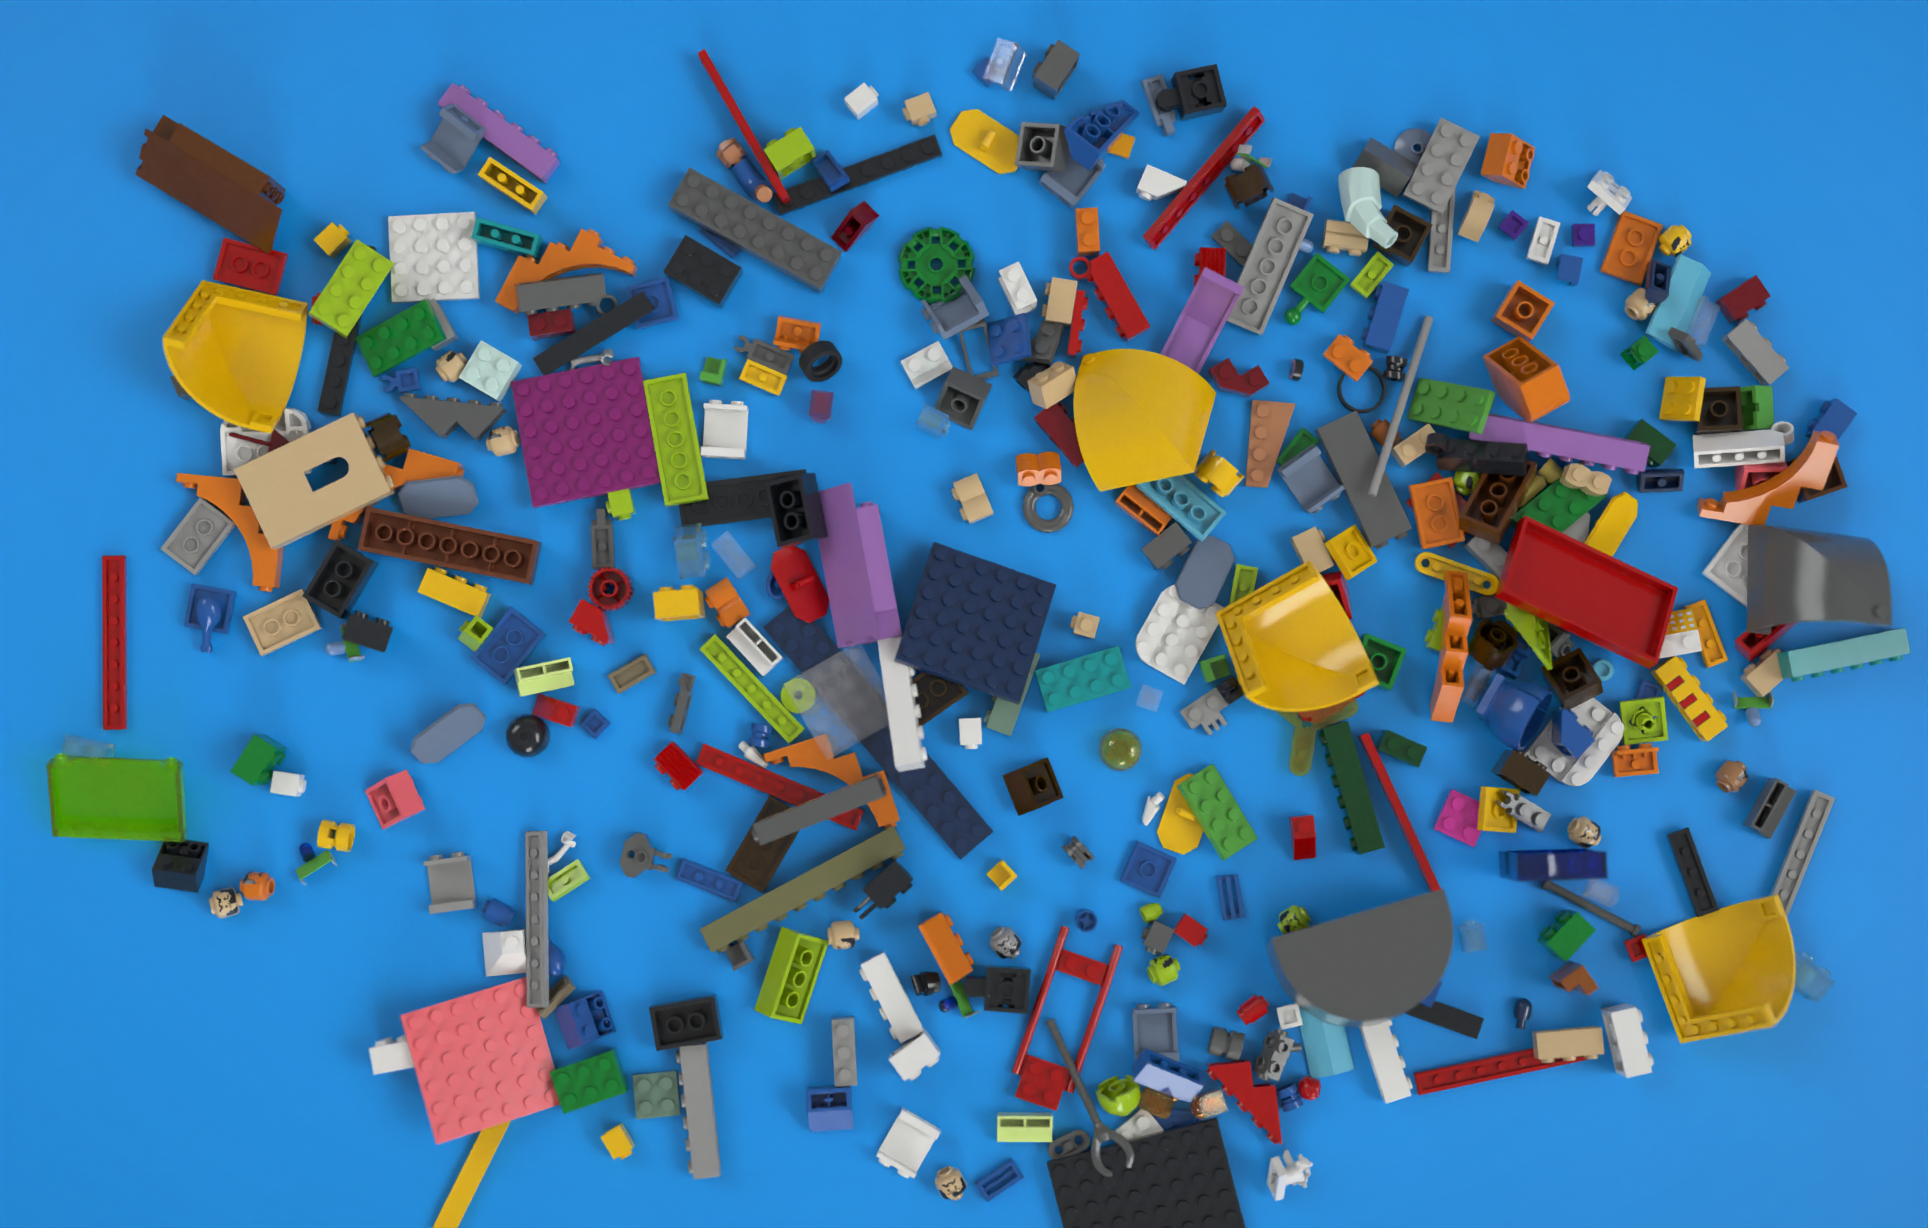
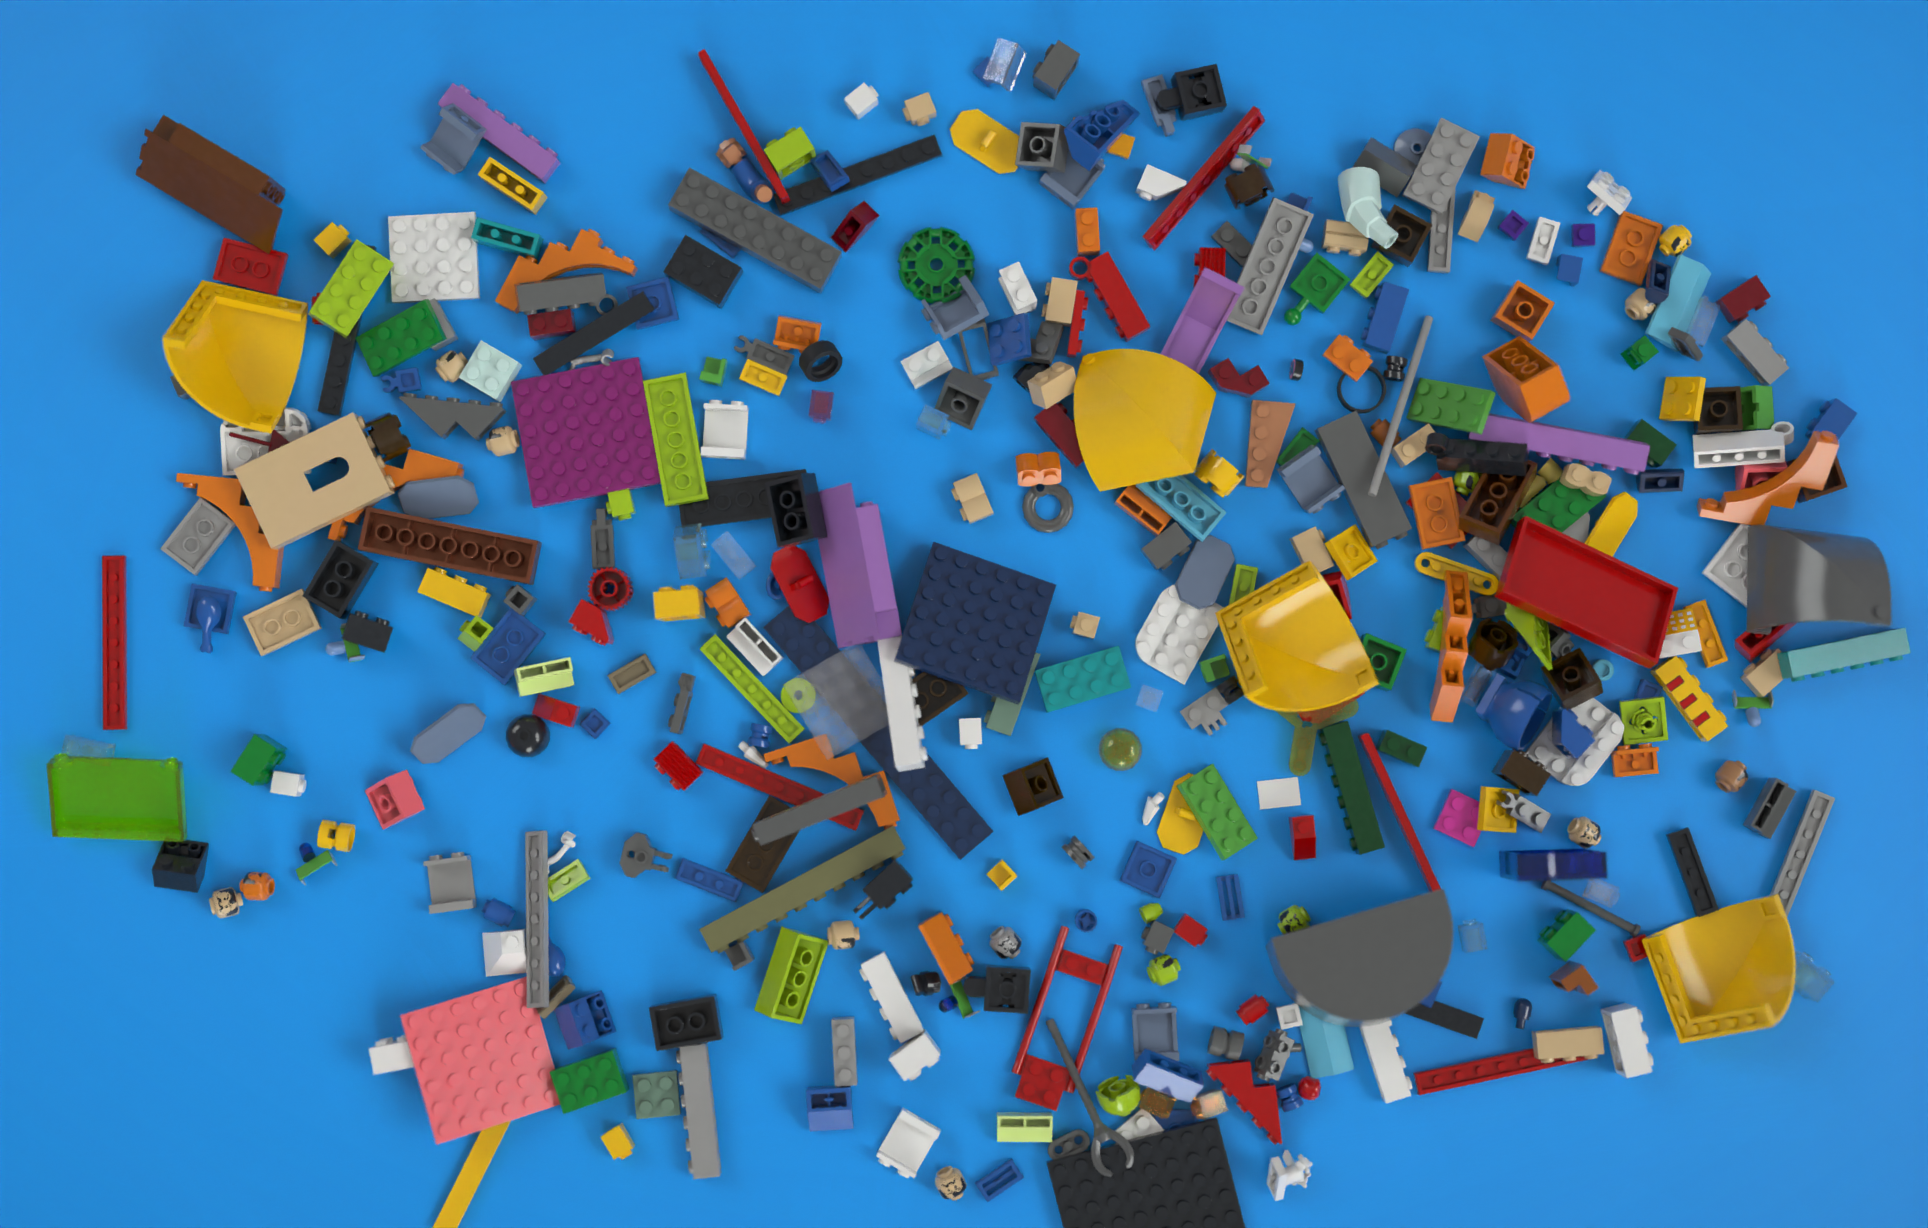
none -> dark grey brick [503,584,538,616]
none -> white sticker [1257,777,1301,810]

